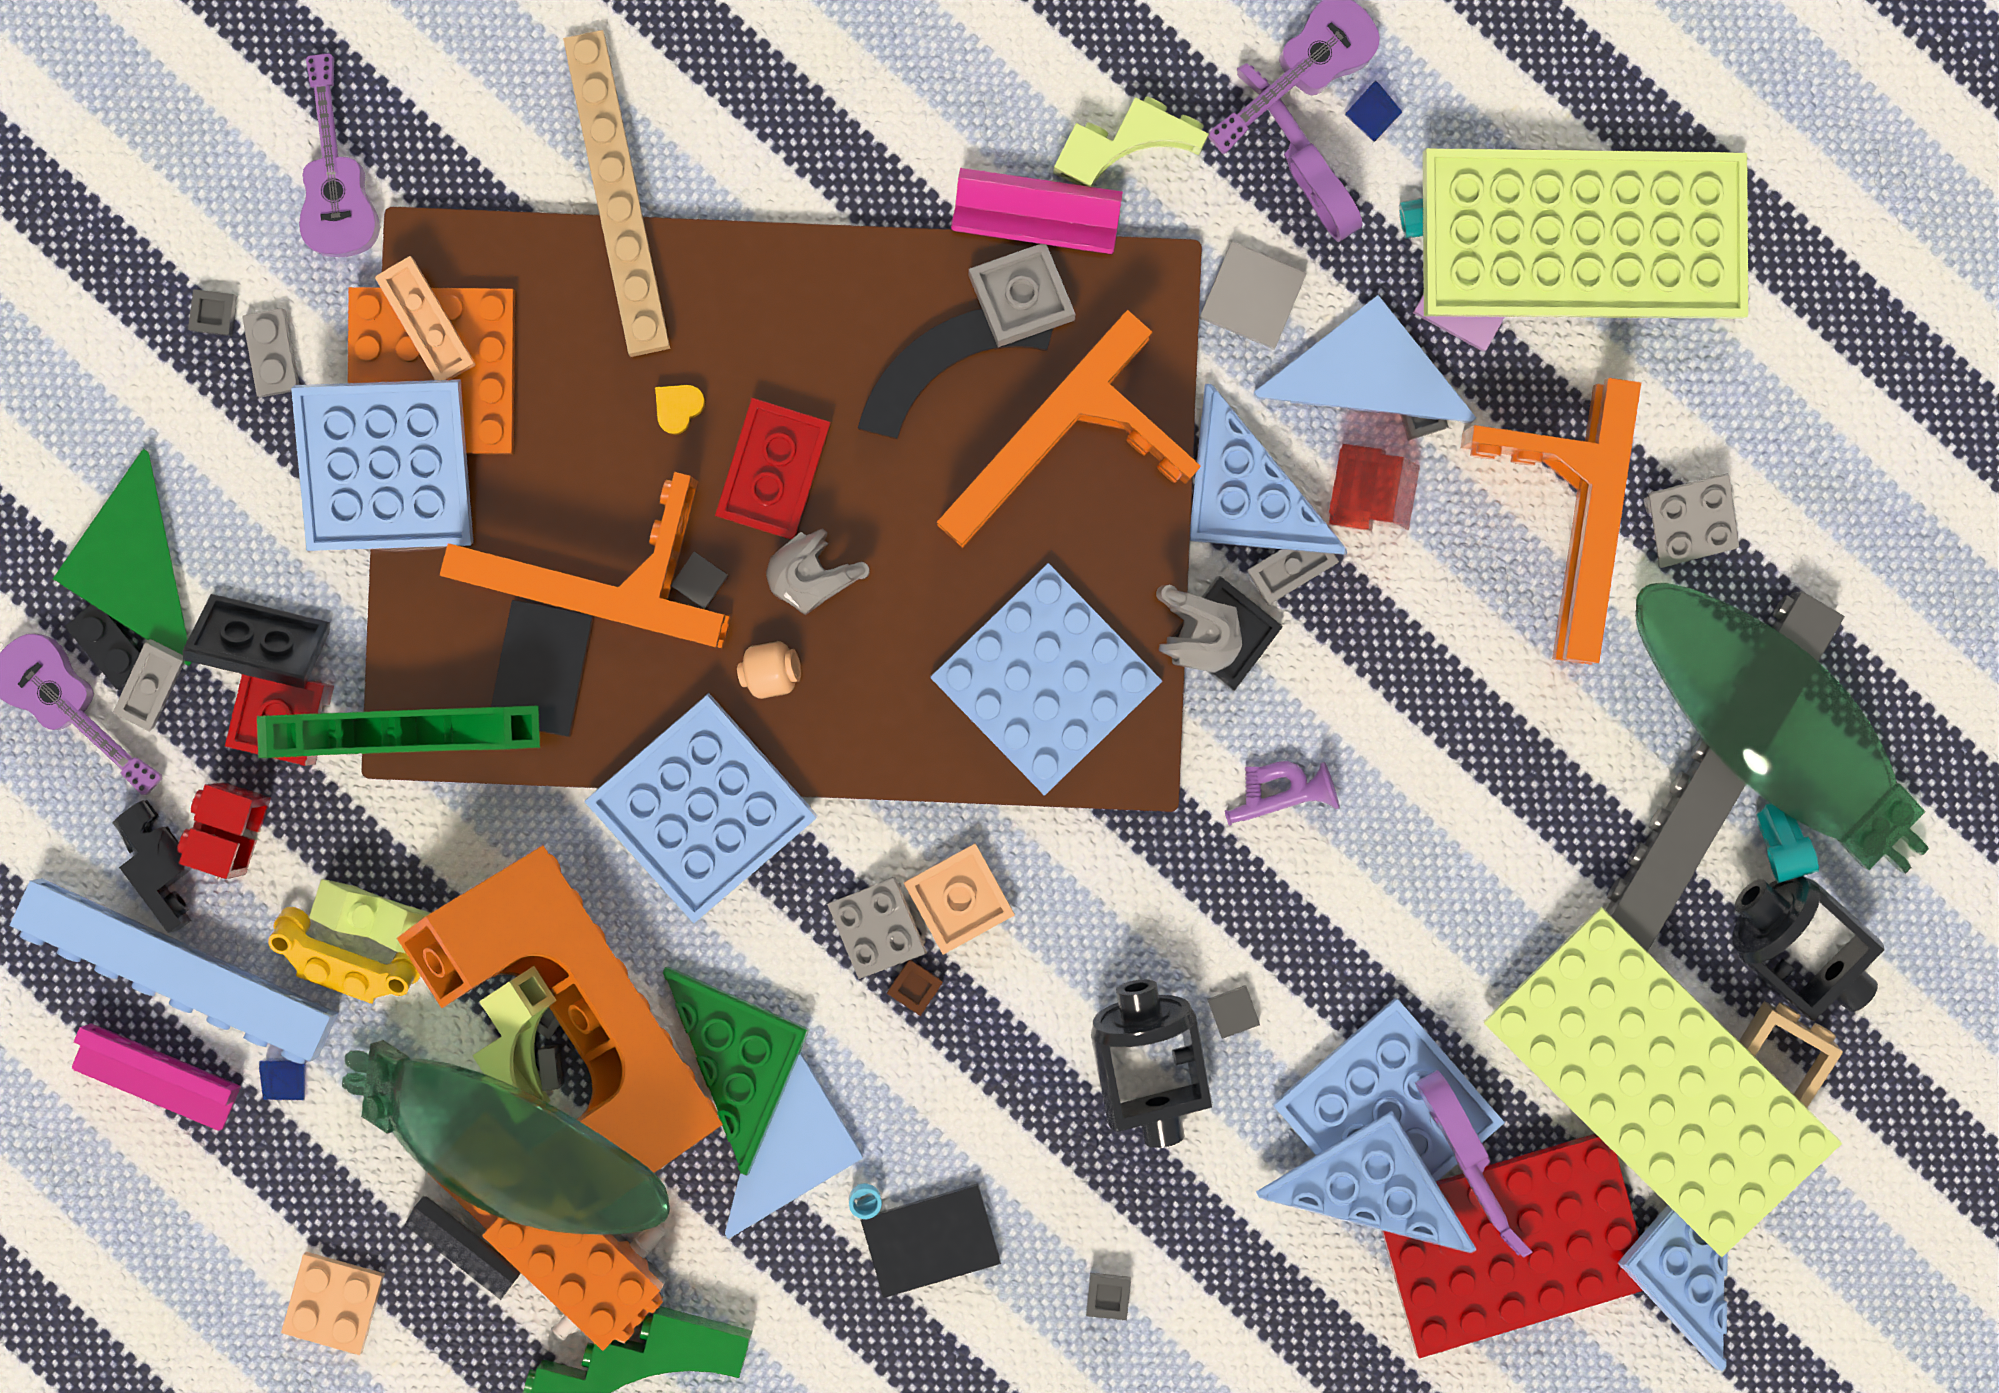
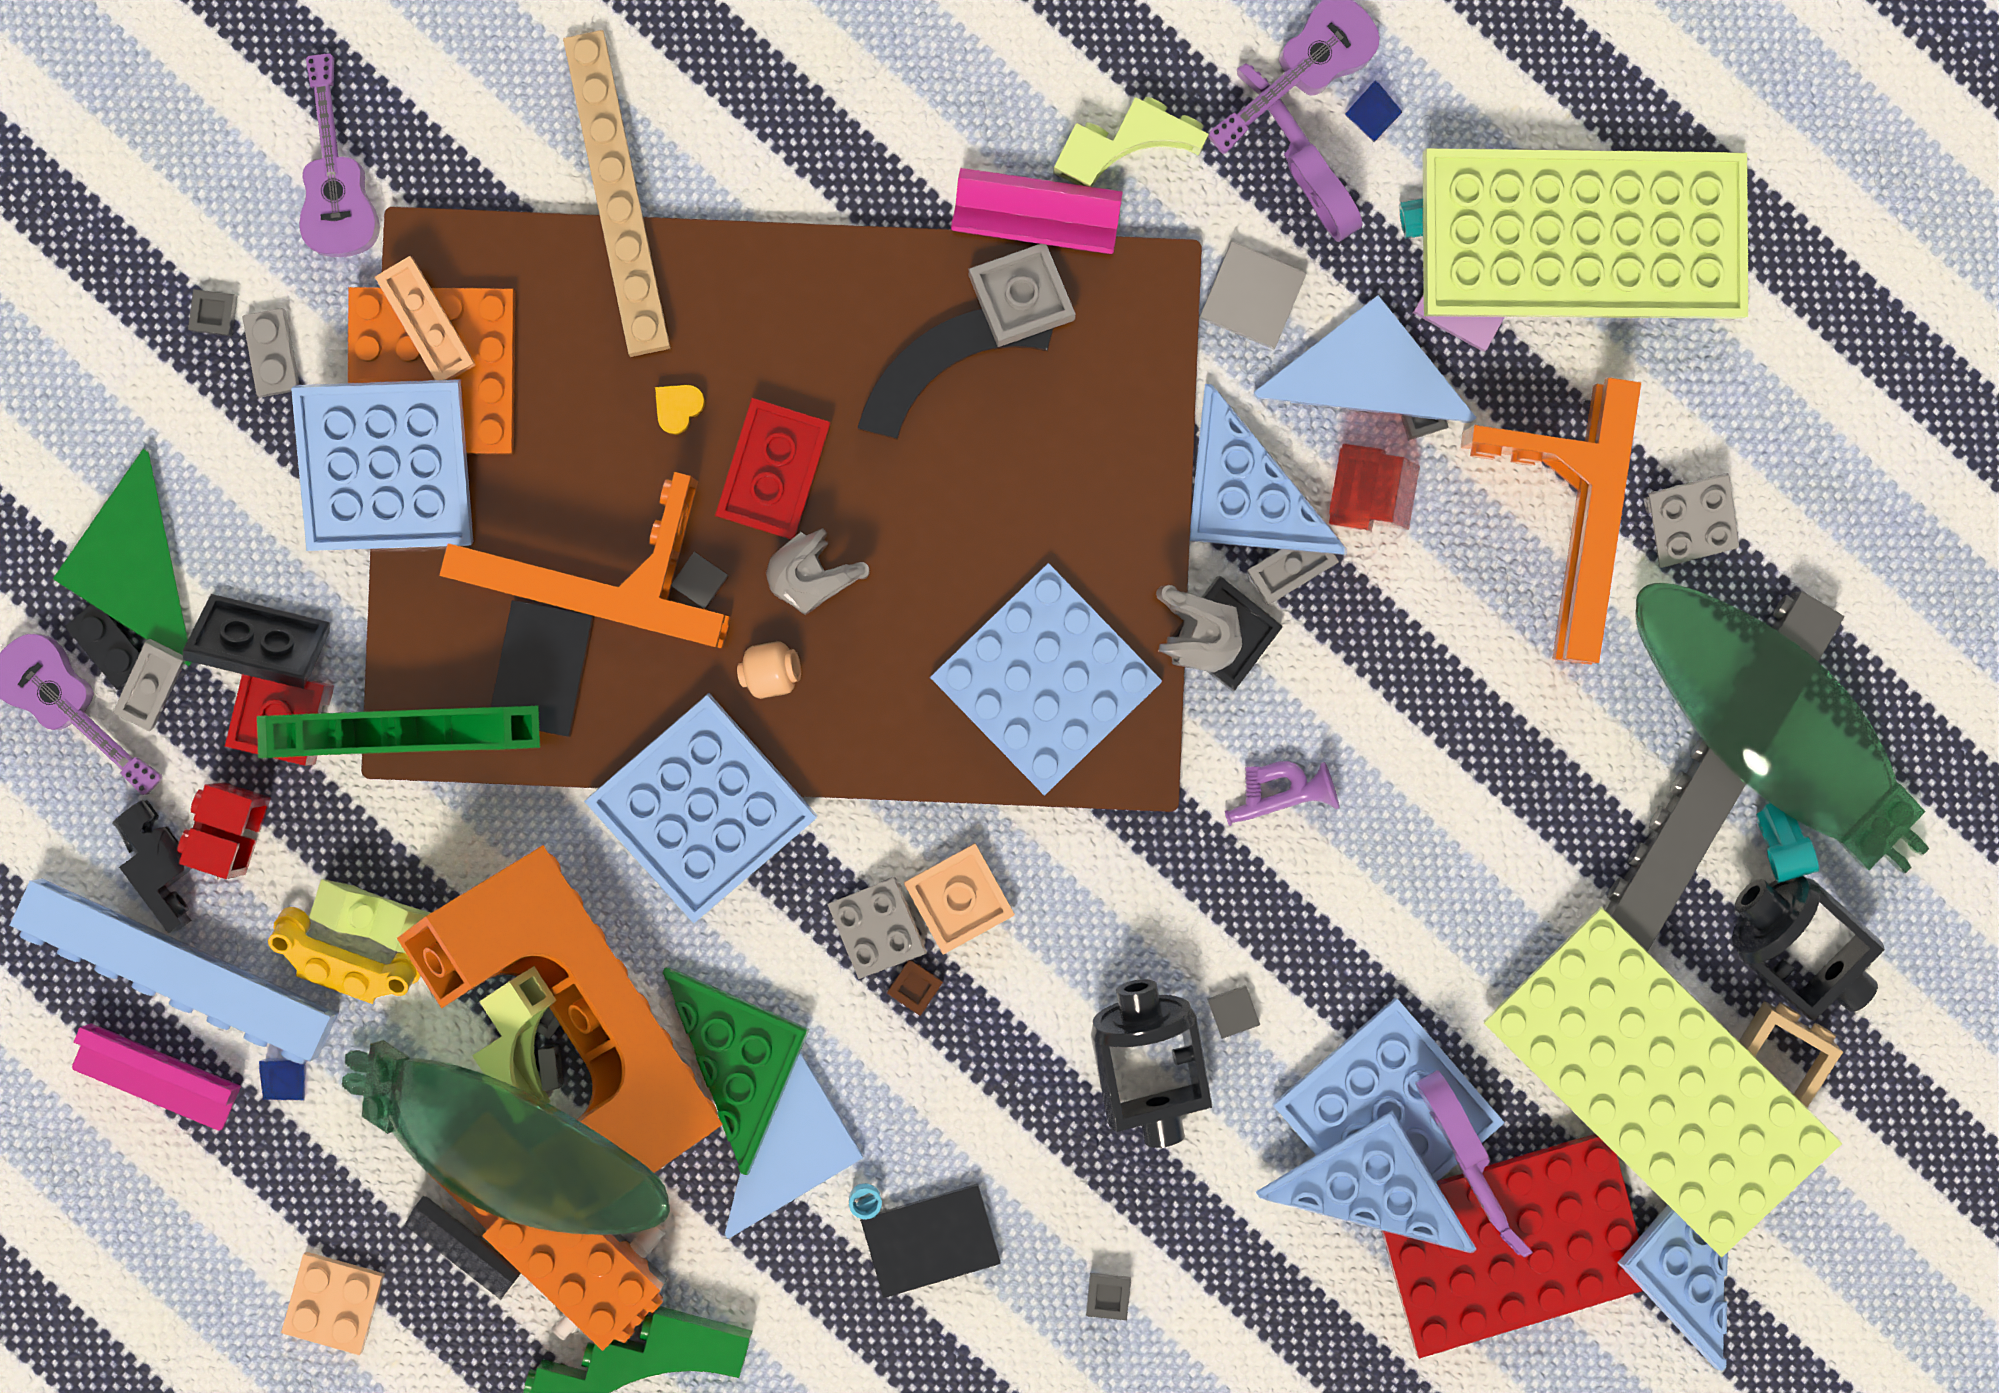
orange piece [937,310,1201,548] -> none

